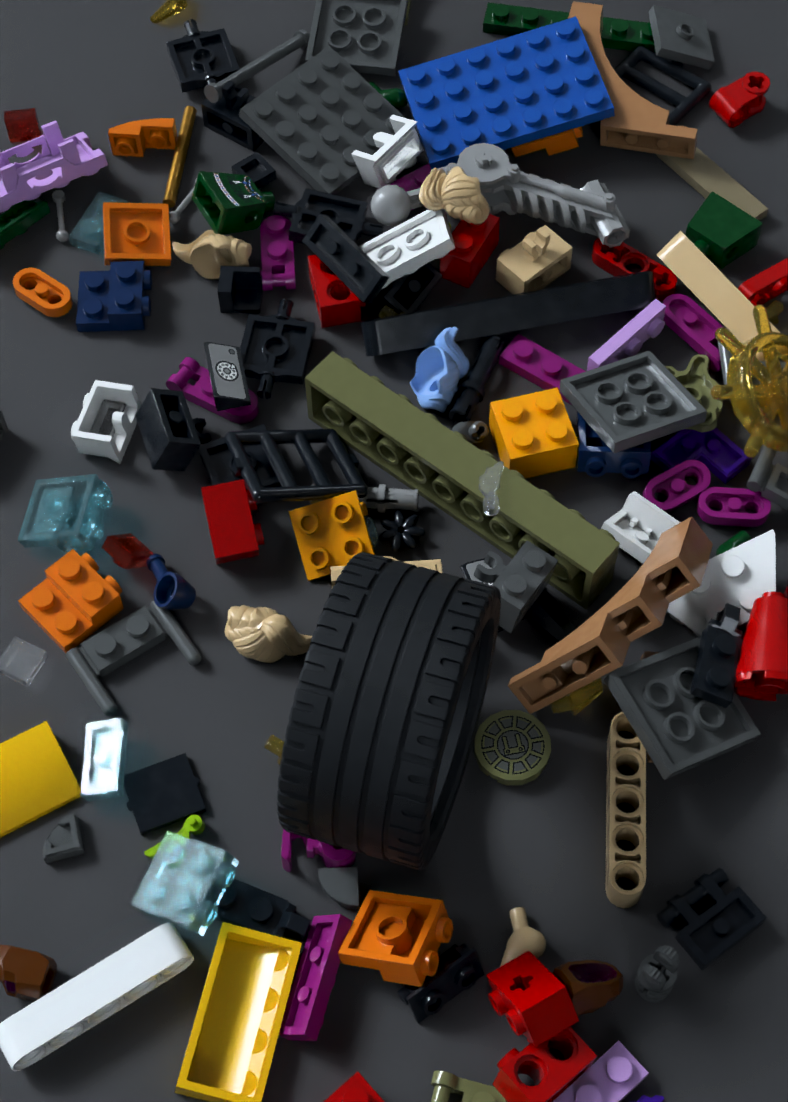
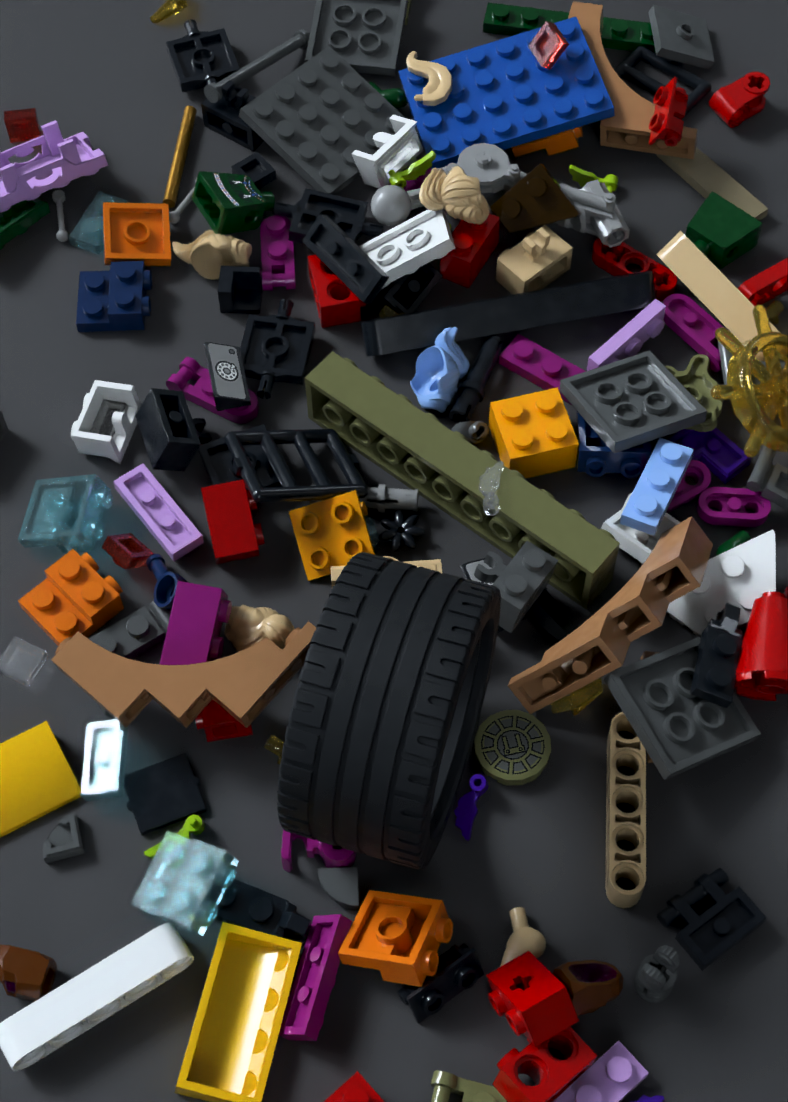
orange plate [13,267,73,317] -> none
orange slope [108,118,178,157] -> none
none -> medium nougat arch [51,621,316,728]
none -> lavender plate [113,463,204,562]
none -> magenta brick [159,581,232,665]
none -> red brick [195,699,253,742]
none -> lime piece [388,150,436,188]
none -> tan piece [406,51,453,106]
none -> dark purple piece [454,774,489,841]
none -> dark brown wing [490,163,582,233]
none -> clear red plate [528,21,569,69]
none -> lime piece [569,164,618,193]
none -> light blue plate [620,438,694,536]
none -> red hinge [649,76,688,147]

